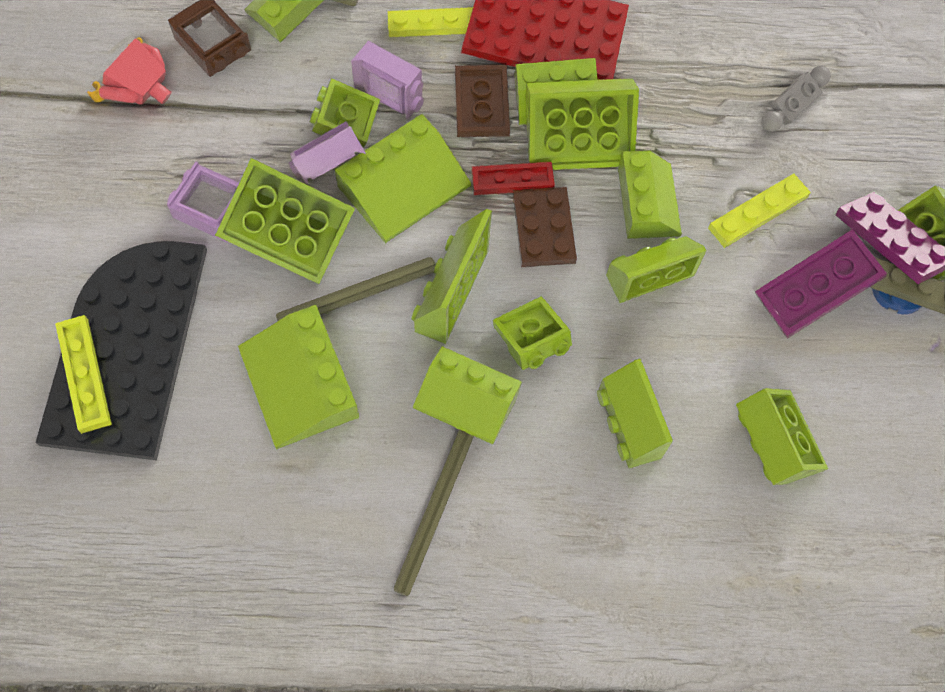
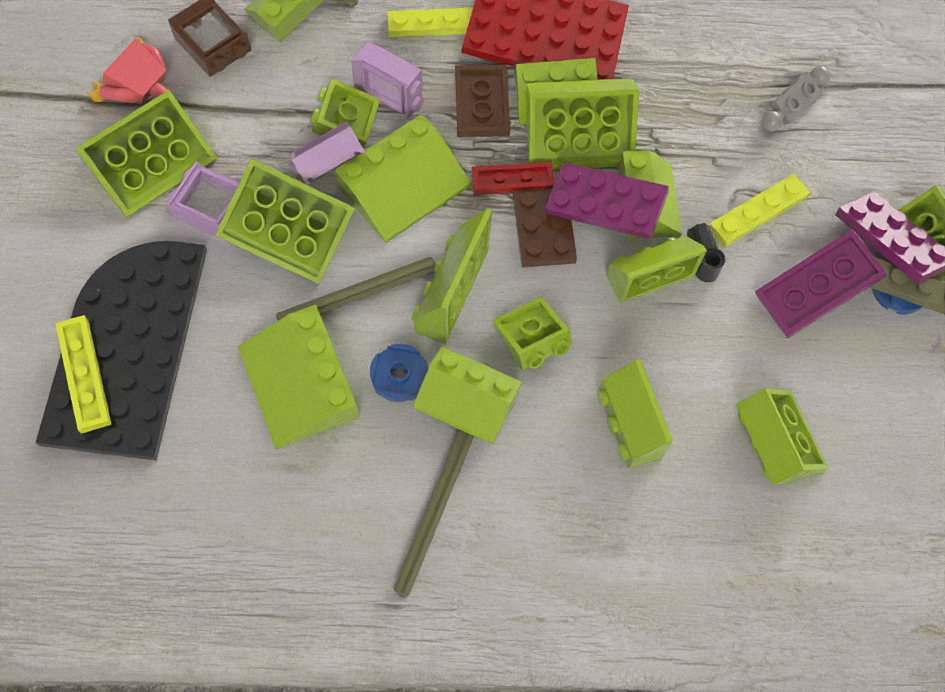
none -> lime slope [76,90,217,218]
none -> blue plate [370,344,428,402]
none -> magenta plate [545,162,669,240]
none -> black piece [687,223,725,282]

